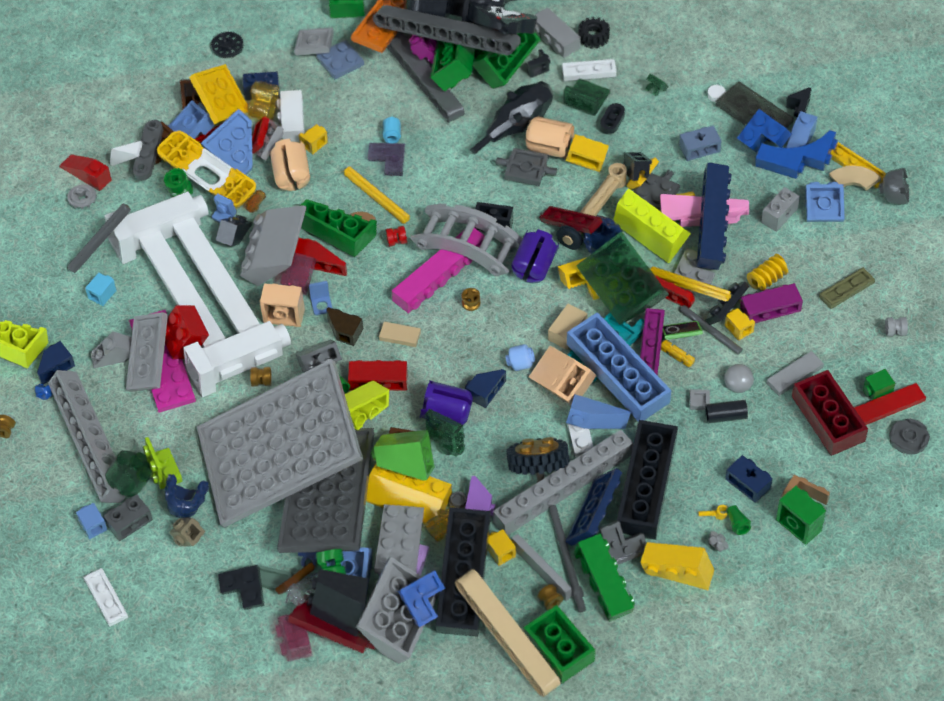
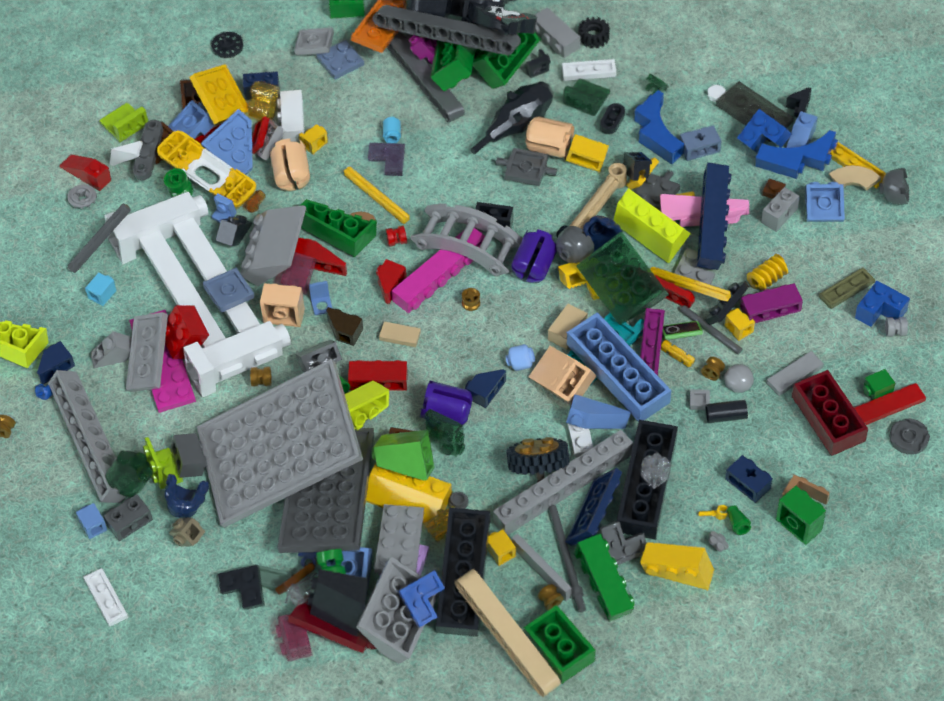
medium lavender slope [465,476,496,516] -> none
dark red tile [539,206,603,234] -> none
none -> lime bracket [100,103,148,143]
none -> dark grey brick [170,433,207,478]
none -> sand blue plate [203,268,254,313]
none -> red slope [376,259,407,304]
none -> dark grey cylinder [556,226,594,264]
none -> blue arch [634,90,684,165]
none -> clear brick [641,452,671,489]
none -> pearl gold wheel [701,356,725,381]
none -> reddish brown plate [762,178,786,199]
none -> blue brick [855,281,910,327]

